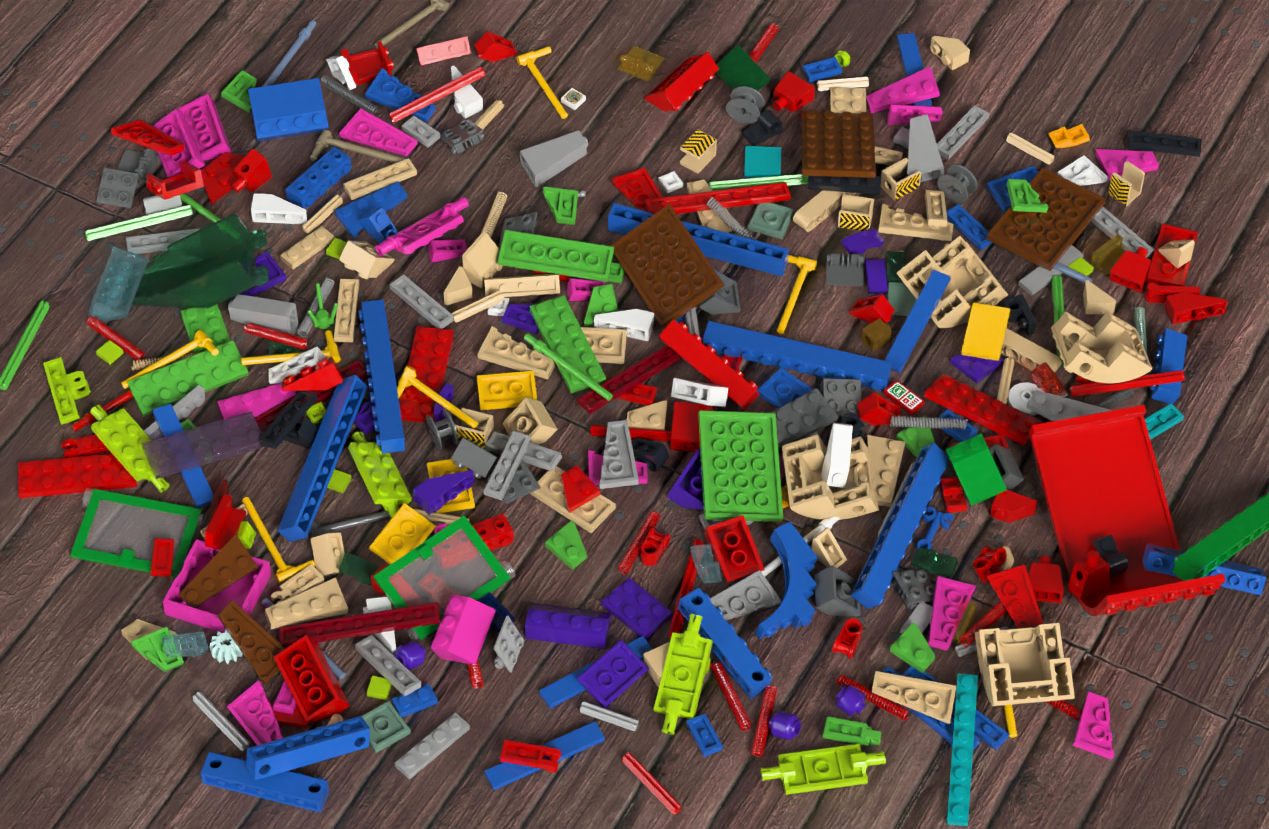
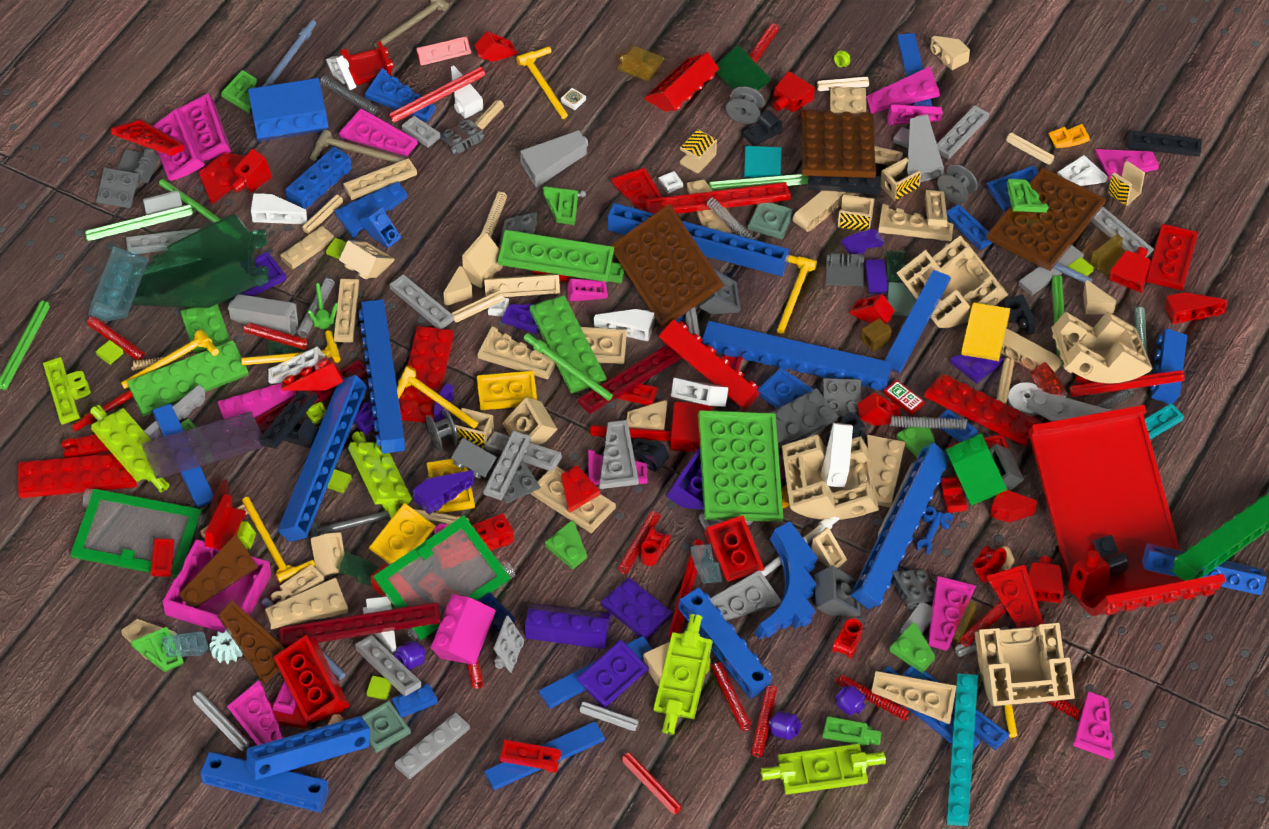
red panel [146,161,204,200] -> none
dark pink plate [375,197,469,256] -> none
dark pink slope [427,239,468,262] -> none
bright green wing [584,284,618,327] -> none
blue plate [686,714,723,757] -> none
blue plate [802,57,842,82] -> none
clear green slope [912,548,958,577] -> none
red plate [1145,282,1200,303] -> none
tan slope [1158,240,1195,269] -> none

